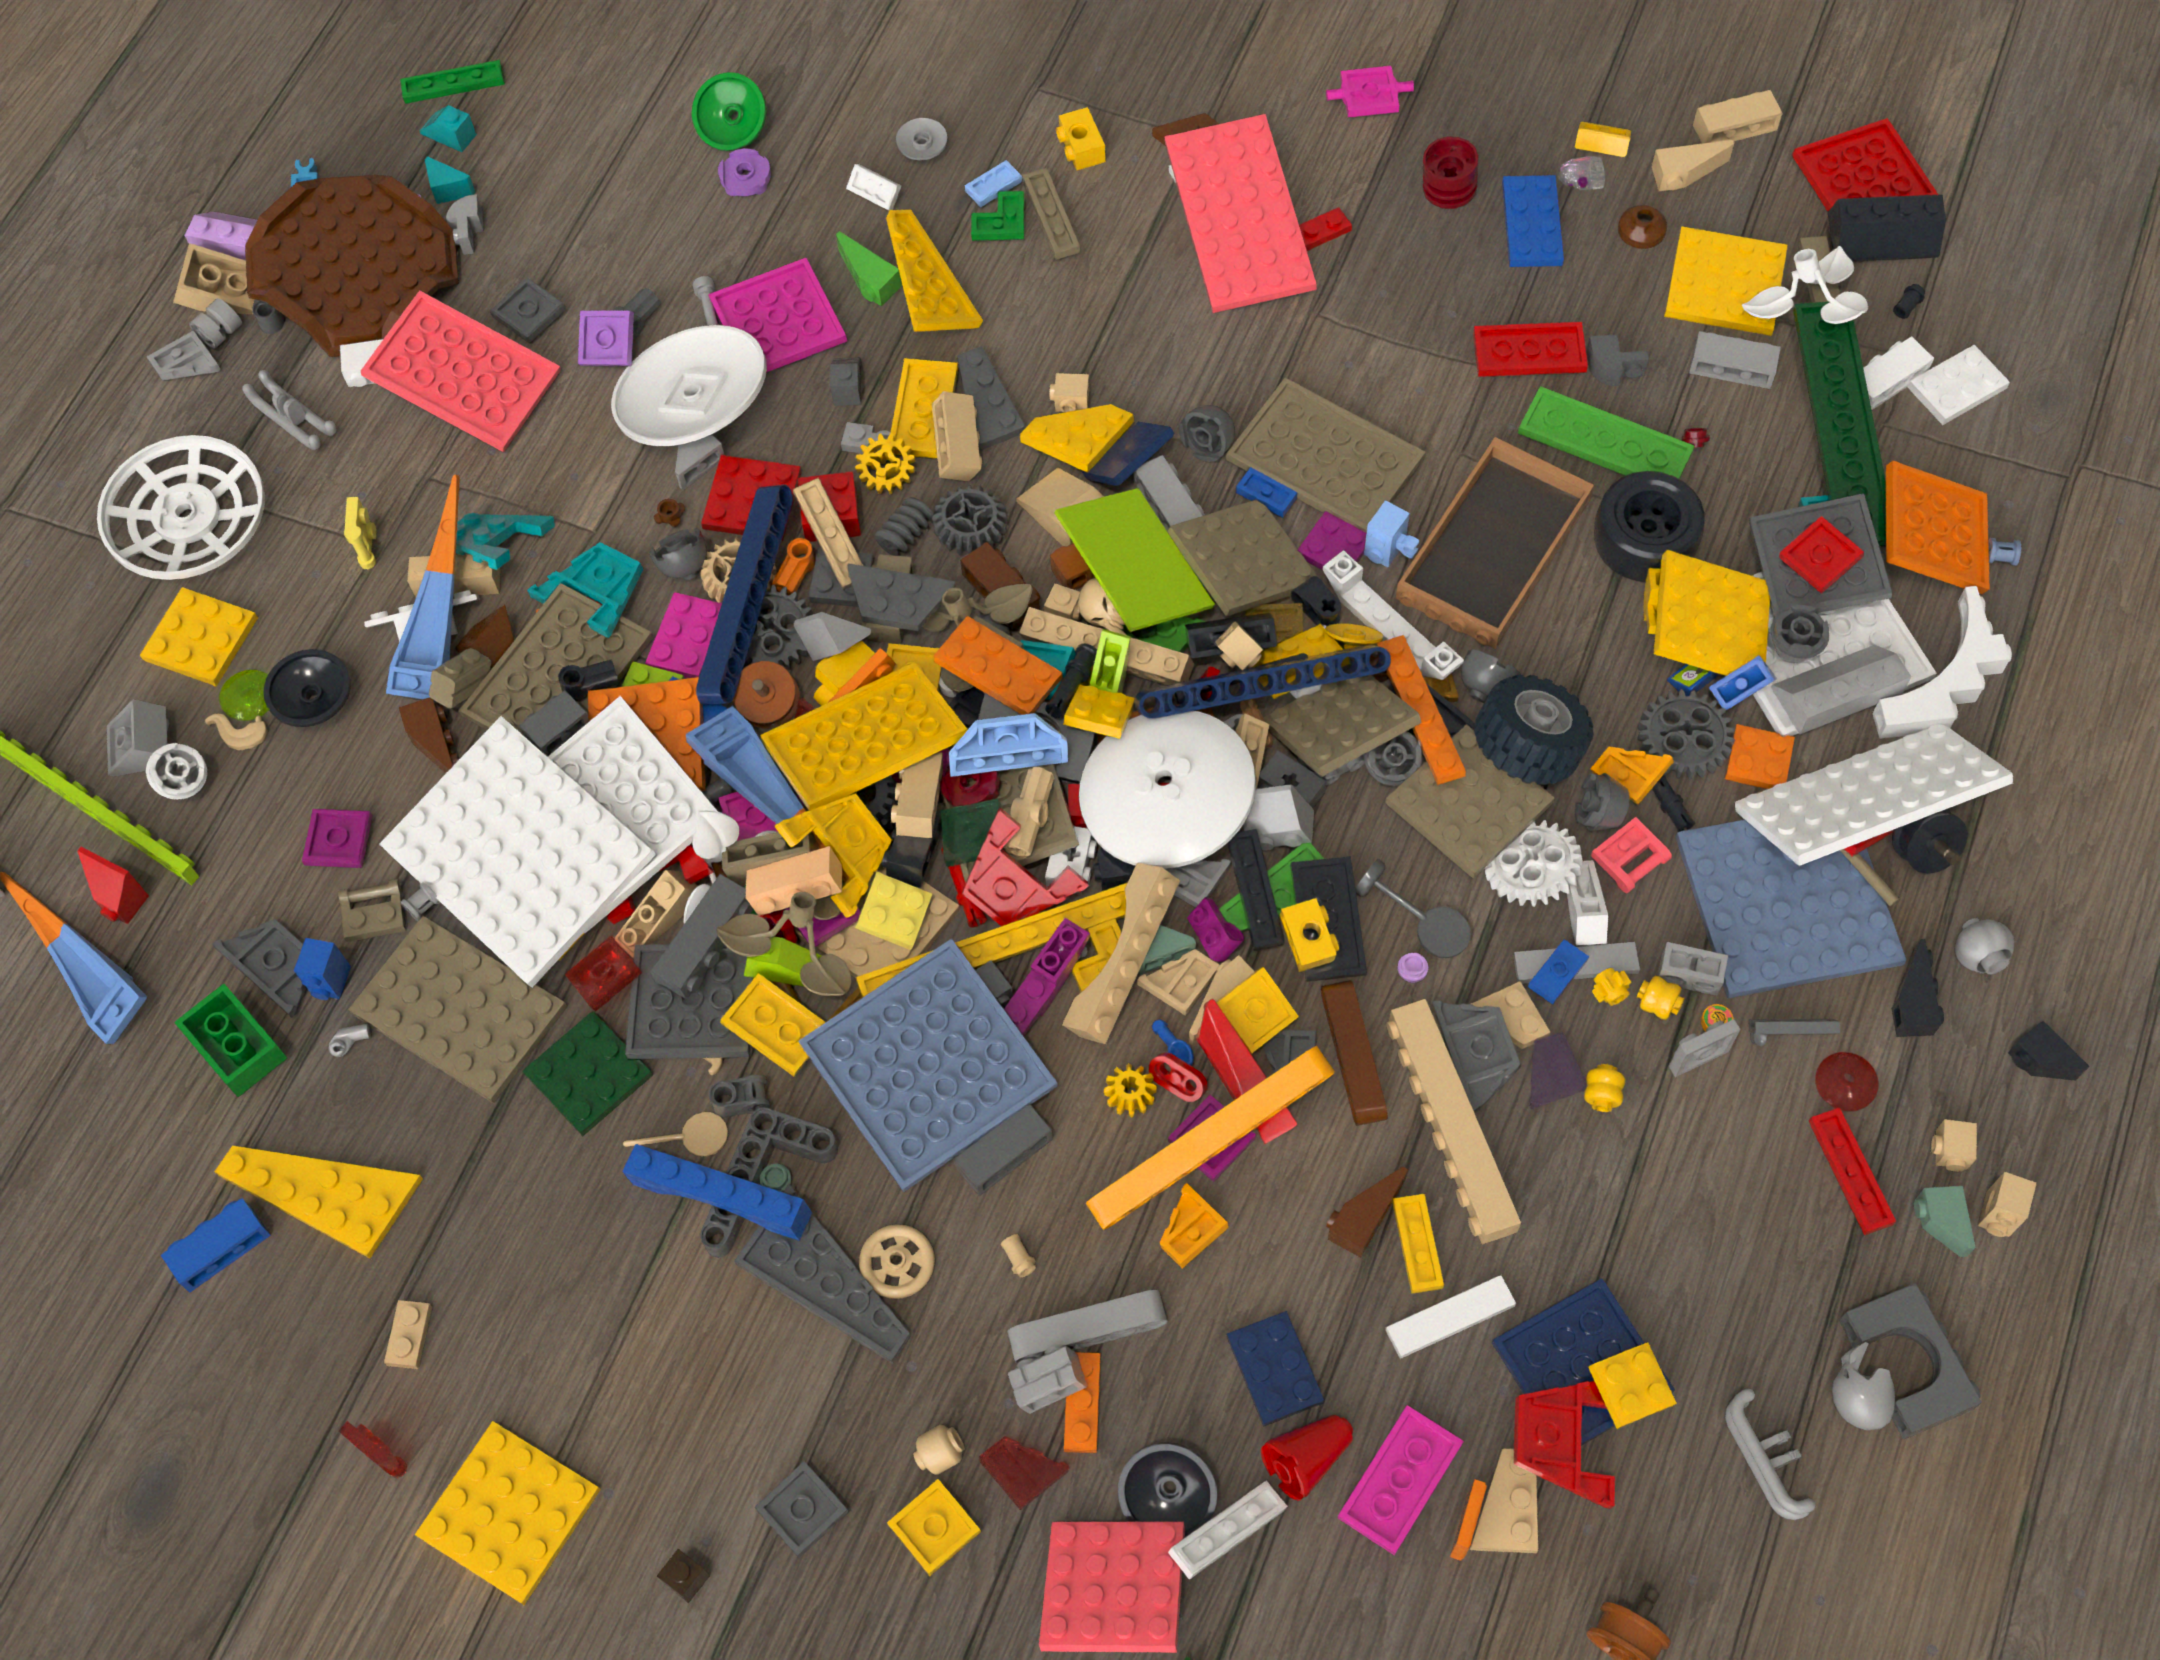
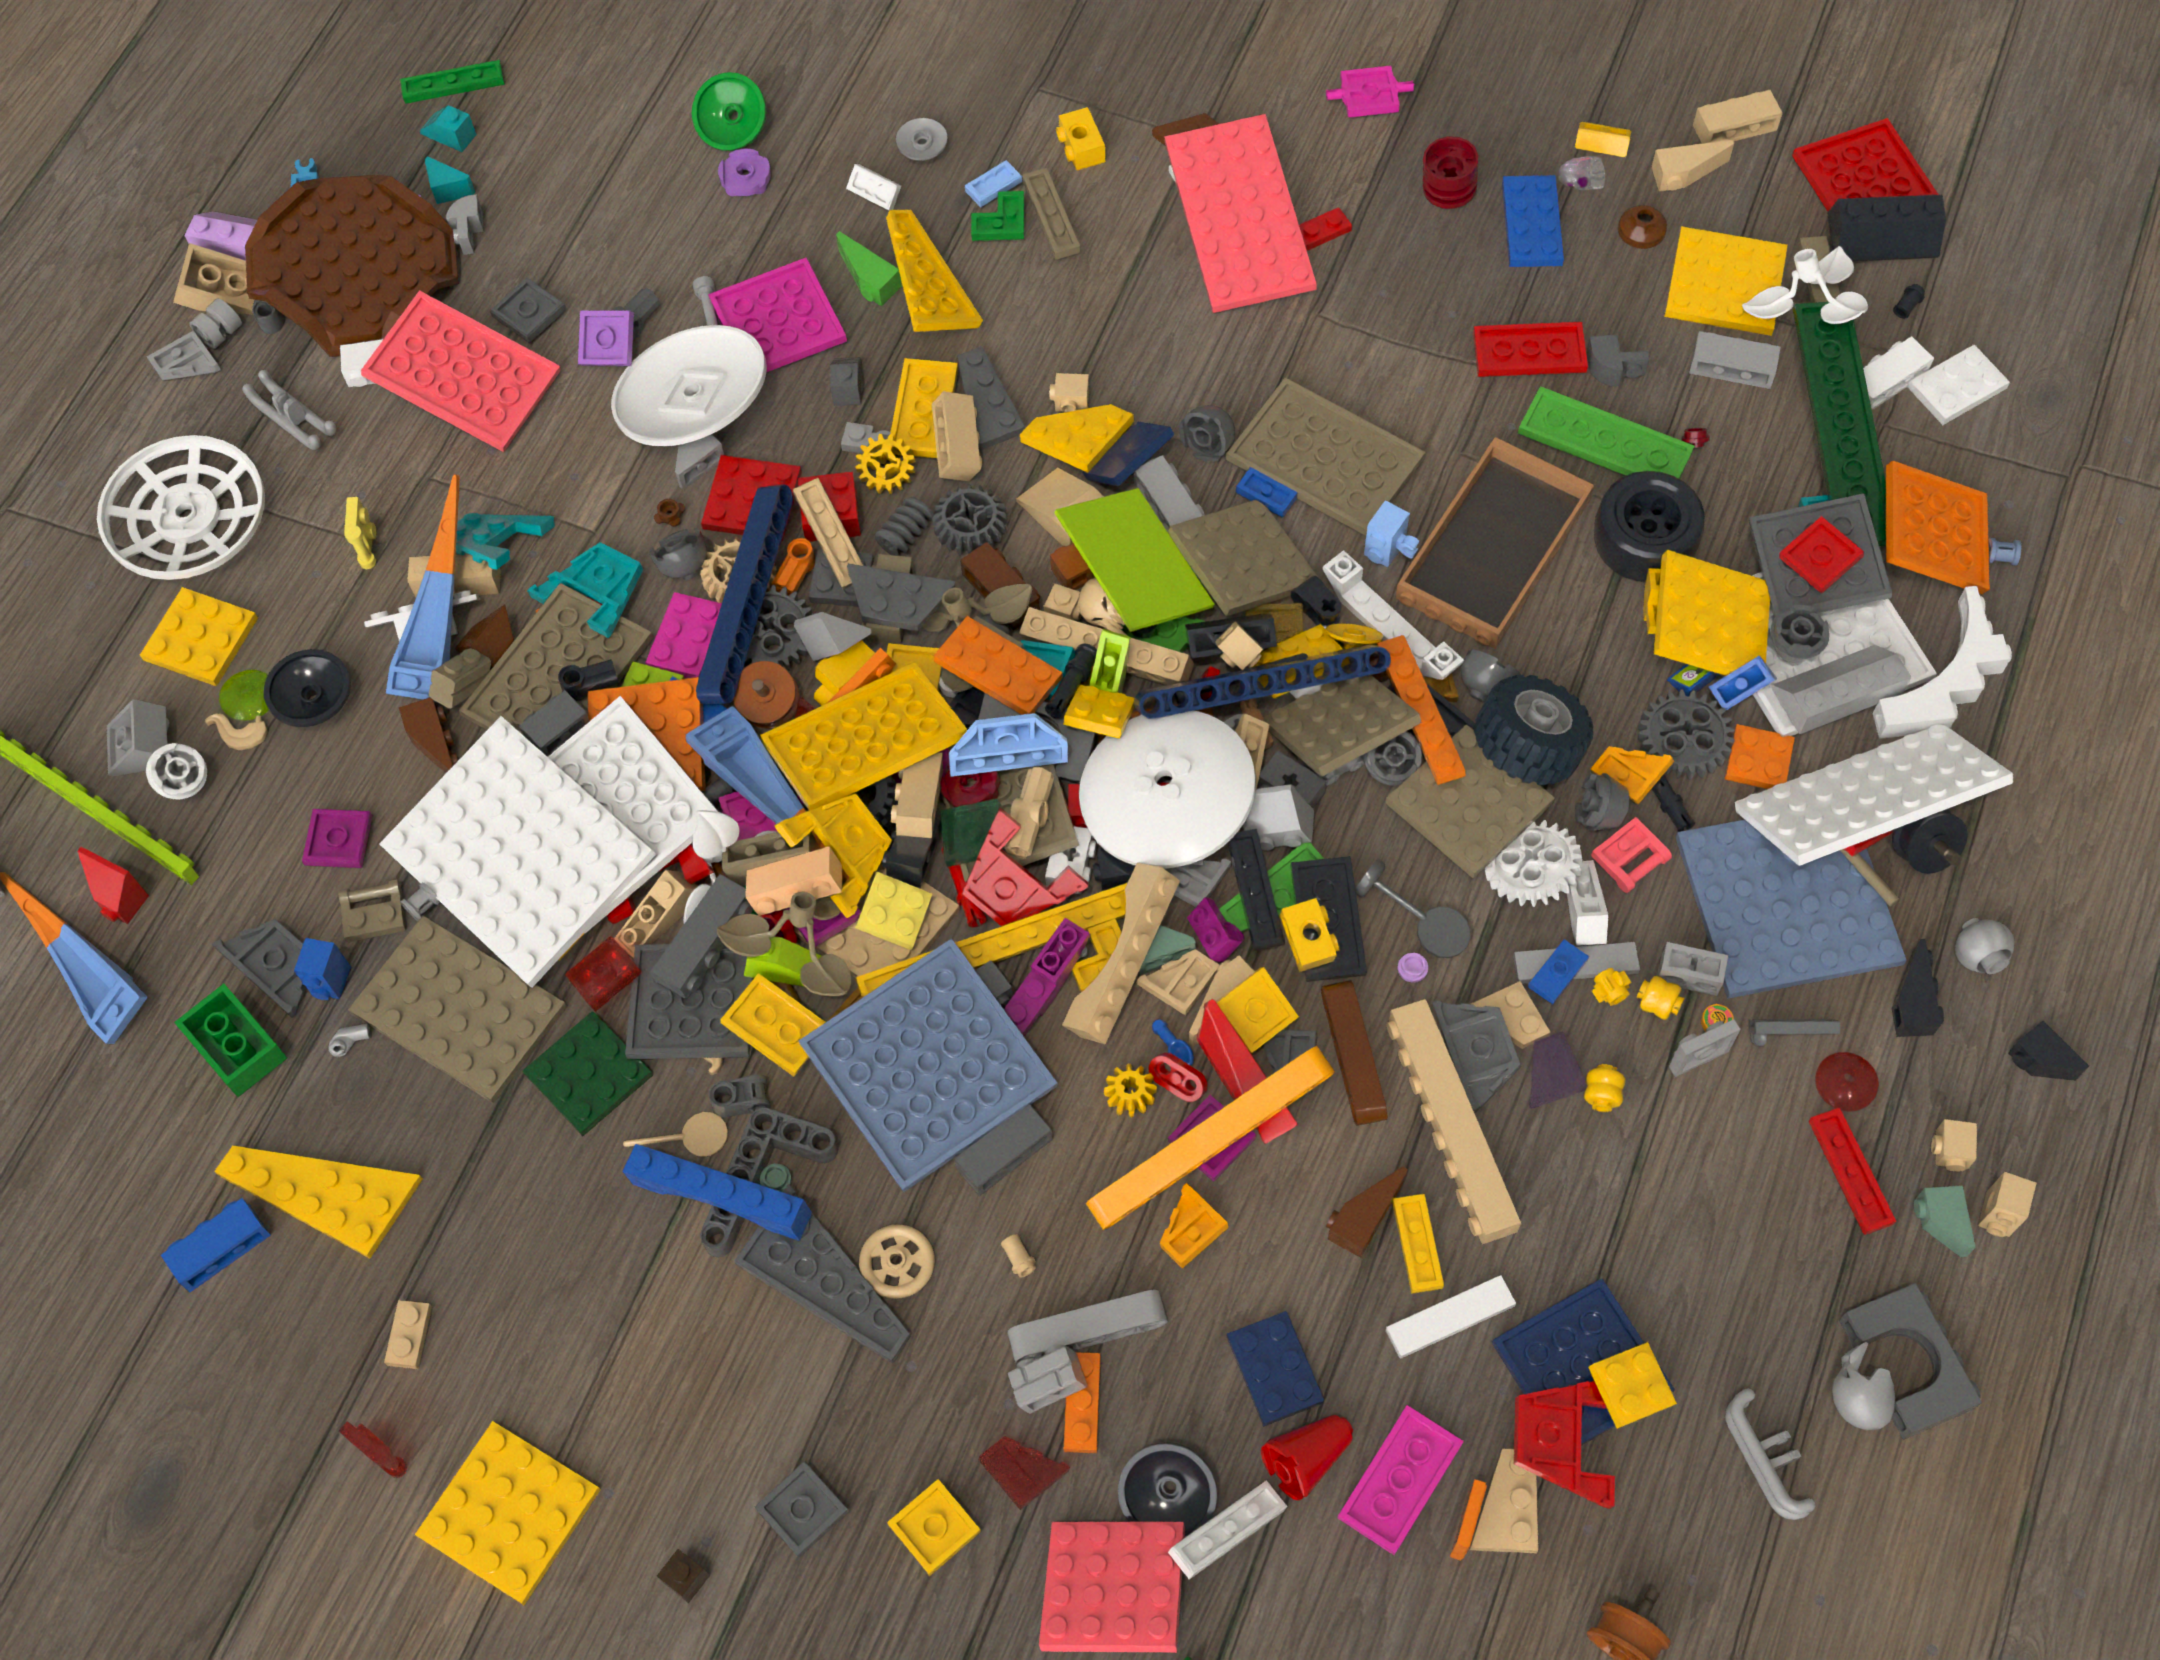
tan head [913,1425,965,1475] -> none
magenta plate [1297,511,1367,570] -> none

